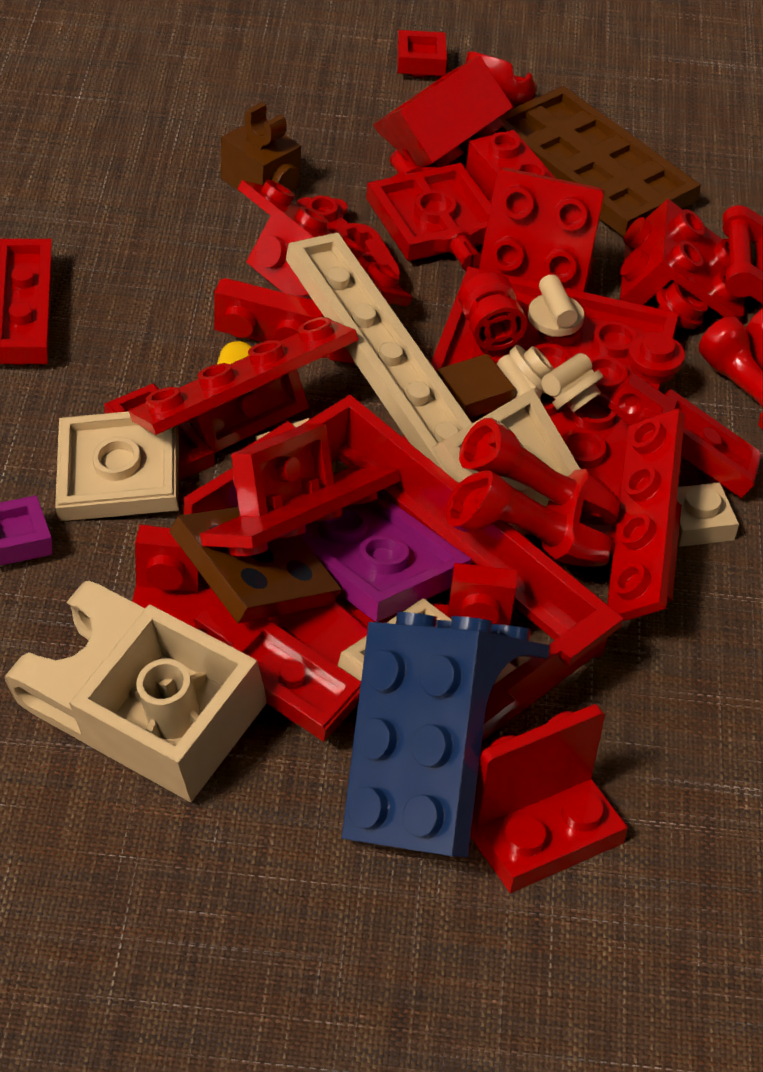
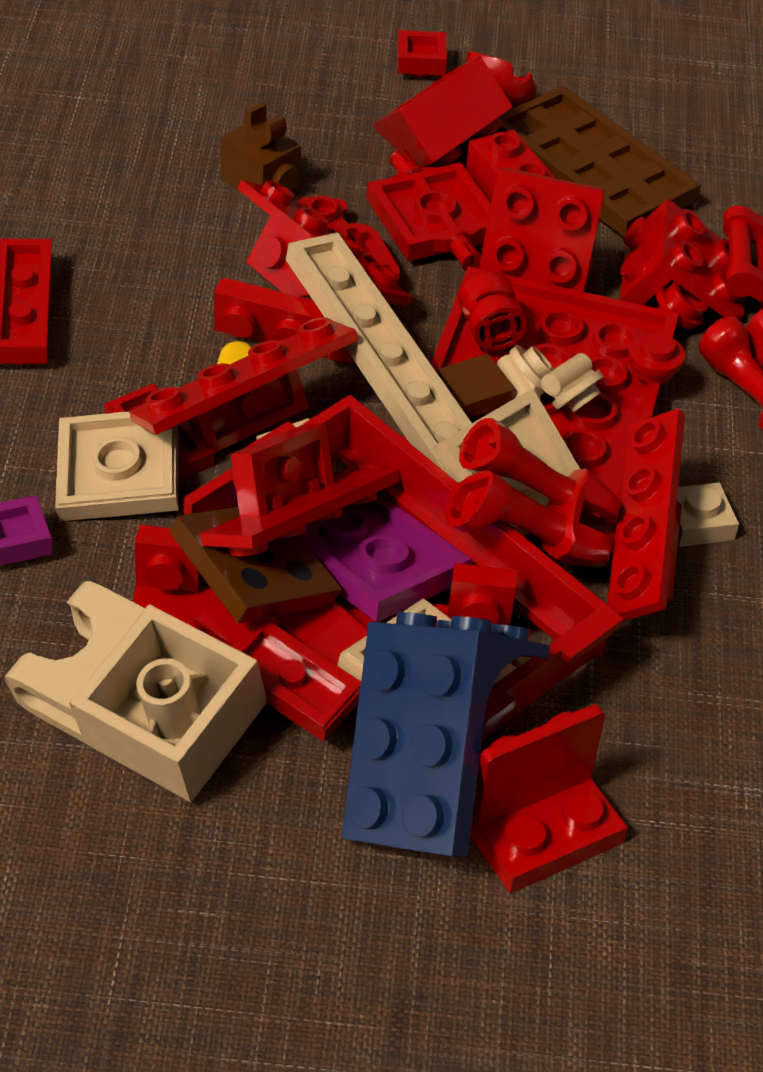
tan plate [528,275,584,337] -> none
red hinge [608,372,761,498] -> none

